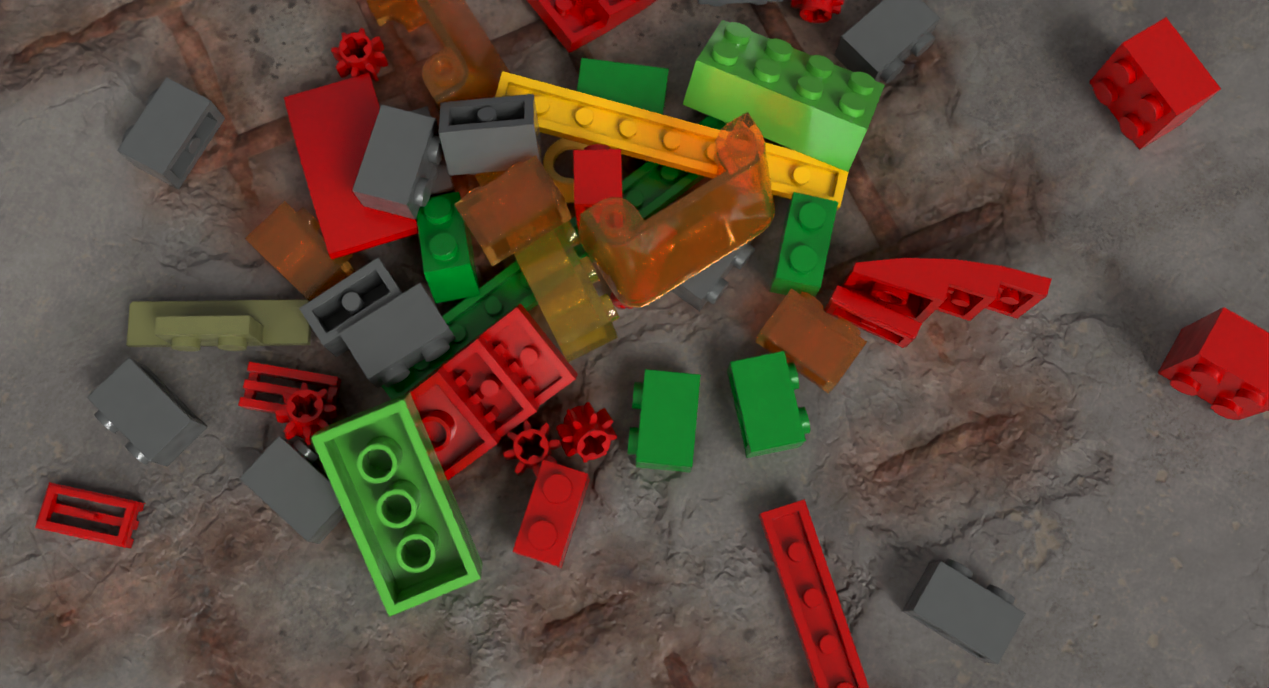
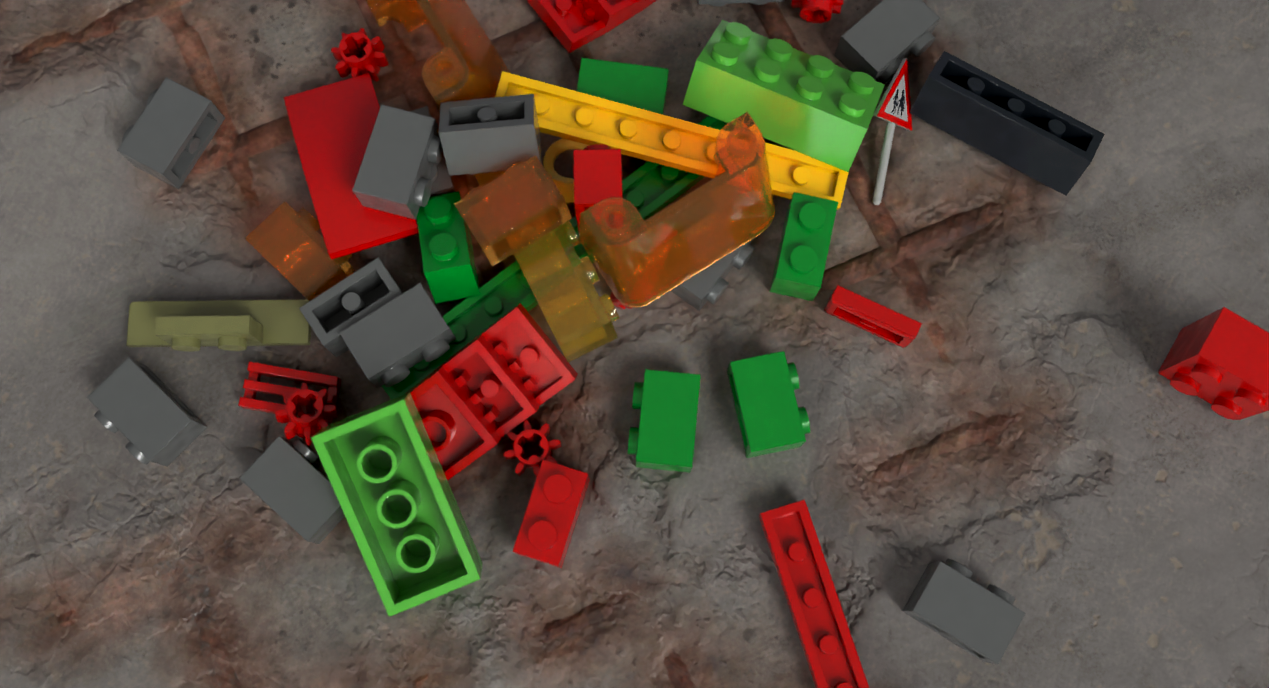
red tile [35,482,145,548] -> none
red gear [556,402,617,463] -> none
clear orange brick [755,289,867,394] -> none
red slope [841,258,1052,323] -> none
red brick [1089,17,1221,150] -> none
none -> light grey piece [872,58,913,205]
none -> black brick [909,51,1105,196]

